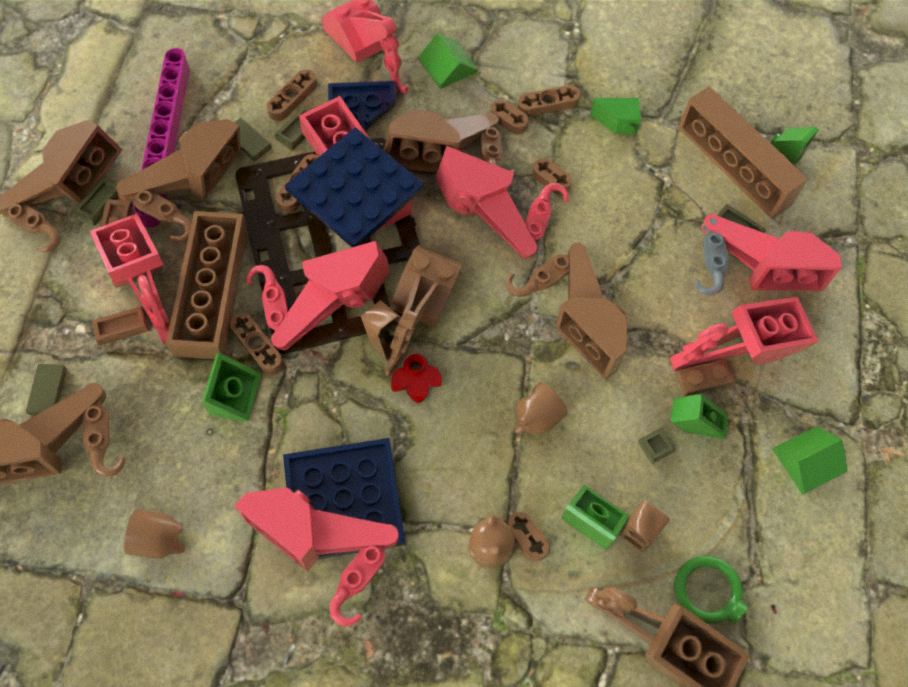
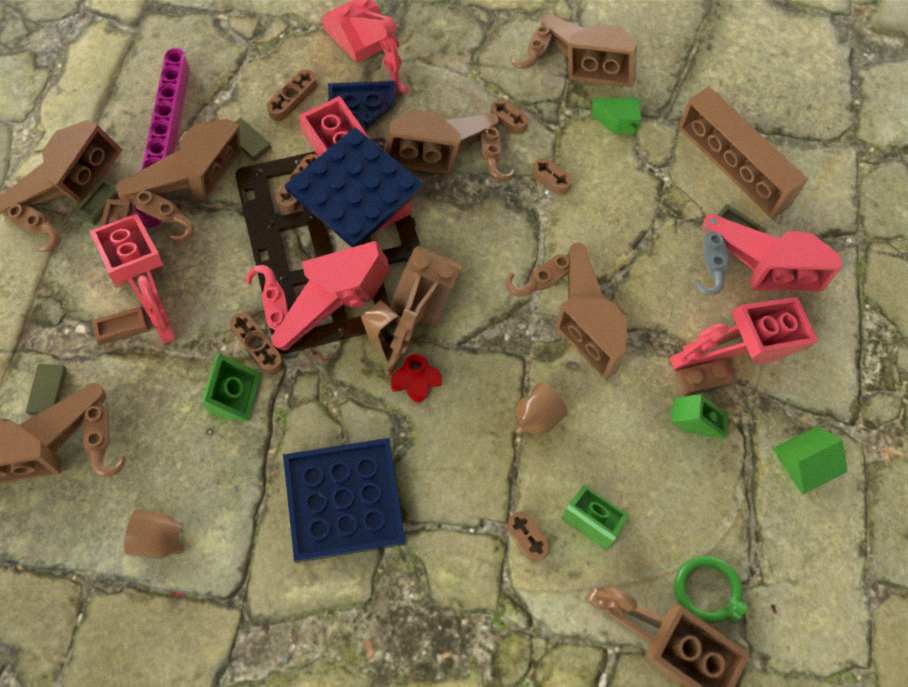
medium nougat brick [166,211,248,359] -> none
coral slope [234,488,399,626] -> none
olive tile [275,106,310,150] -> none
bright green slope [419,33,477,89] -> none
coral slope [435,146,569,259] -> none
medium nougat piece [469,514,515,569] -> none
medium nougat beam [517,85,580,116] -> none
medium nougat piece [619,500,670,552] -> none
olive tile [638,428,676,464] -> none
bright green slope [770,127,819,165] -> none
none -> medium nougat slope [511,14,637,87]

